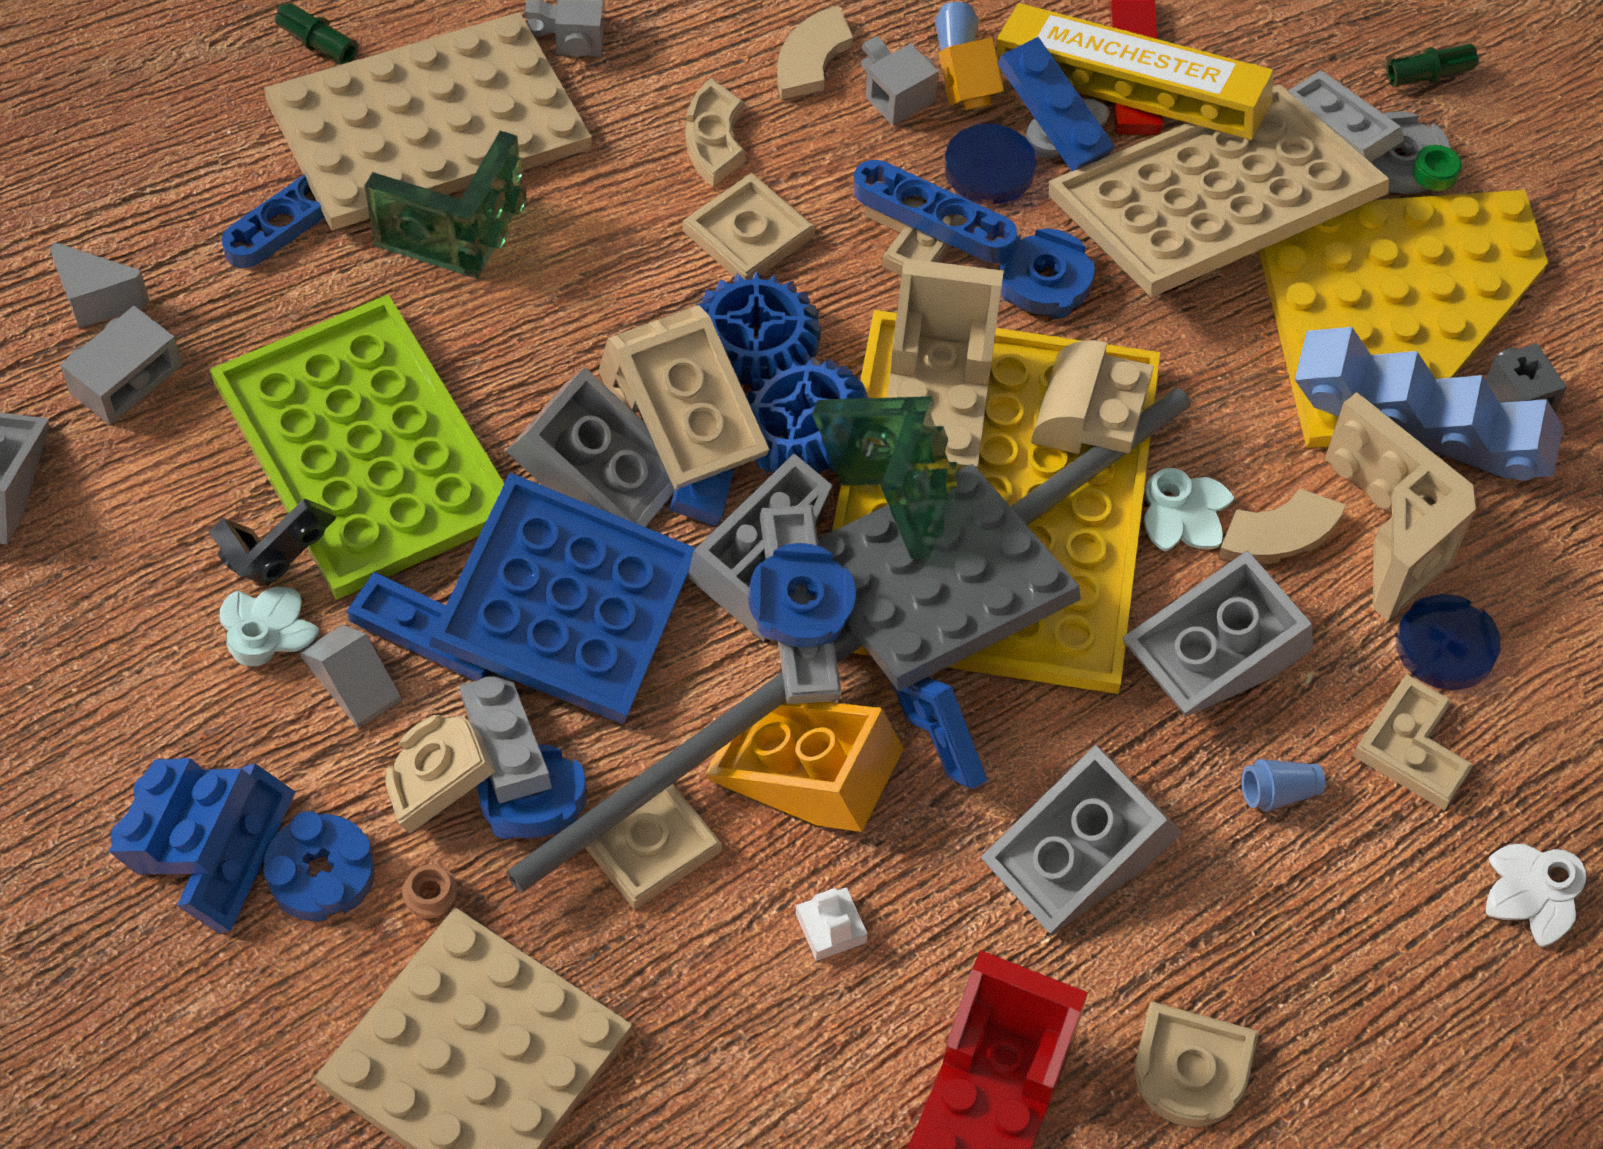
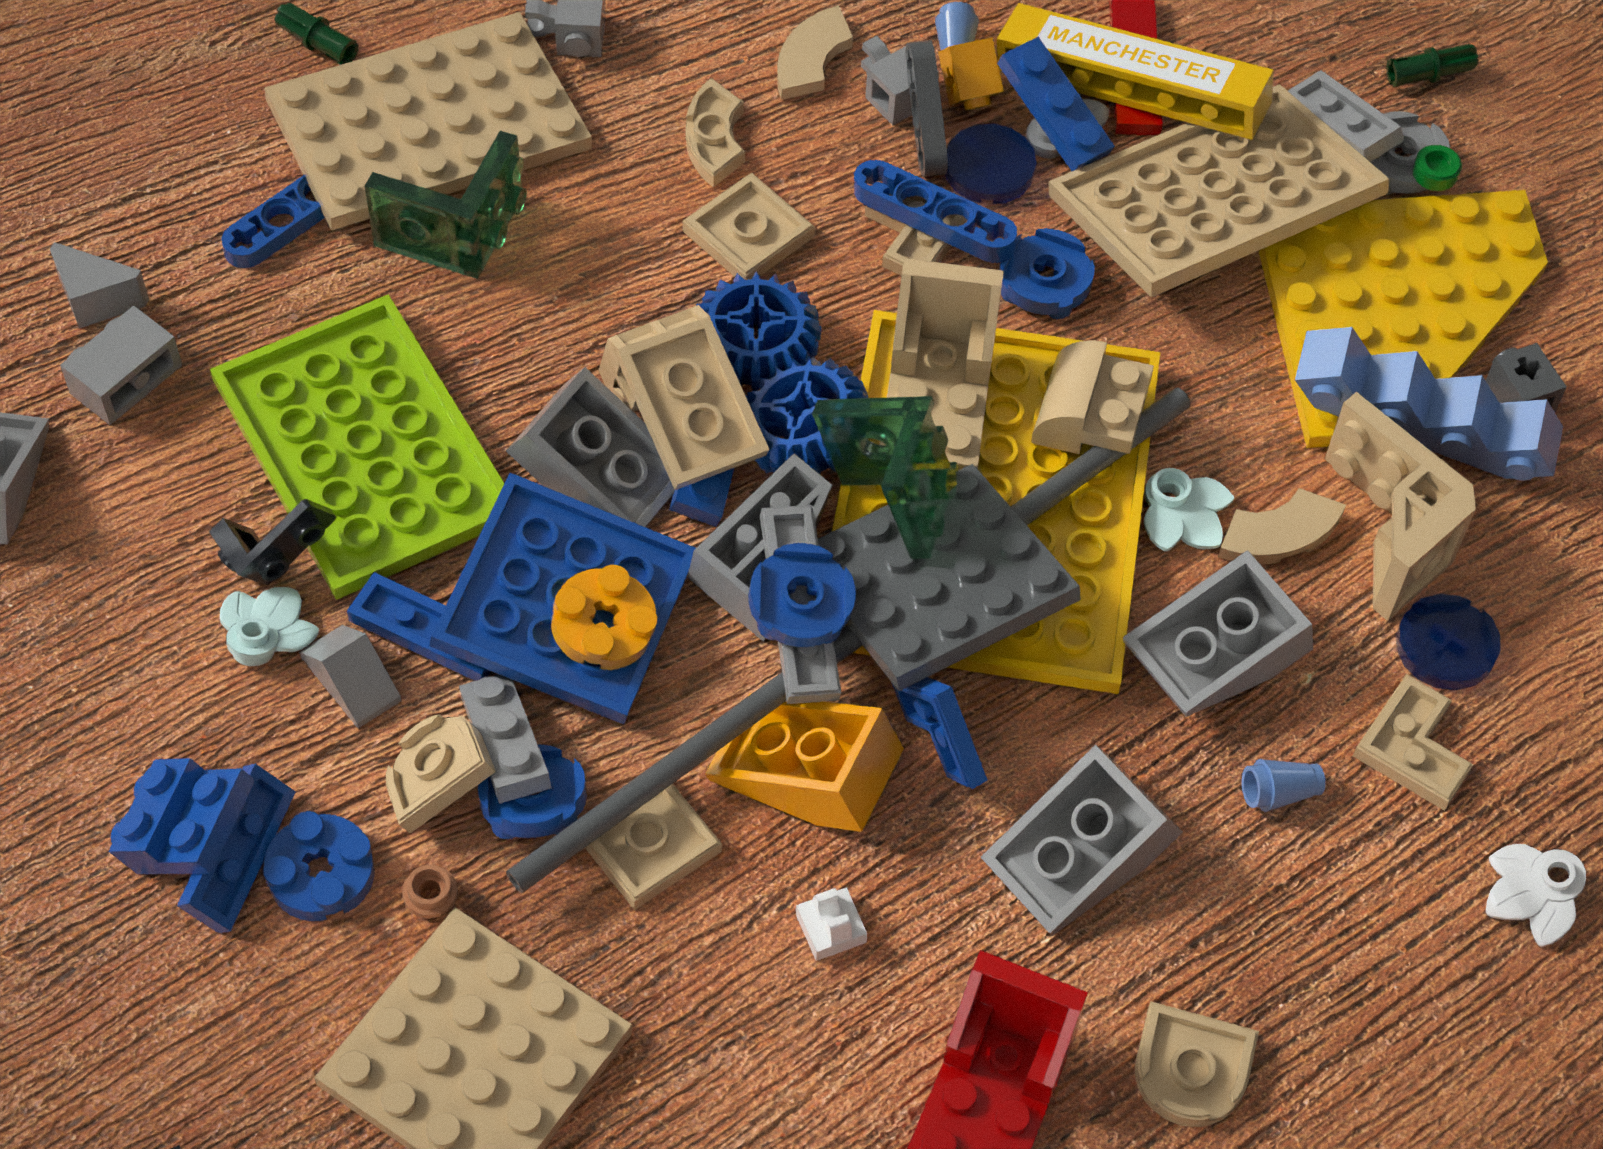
none -> light orange plate [551,565,657,670]
none -> dark grey beam [905,40,948,177]

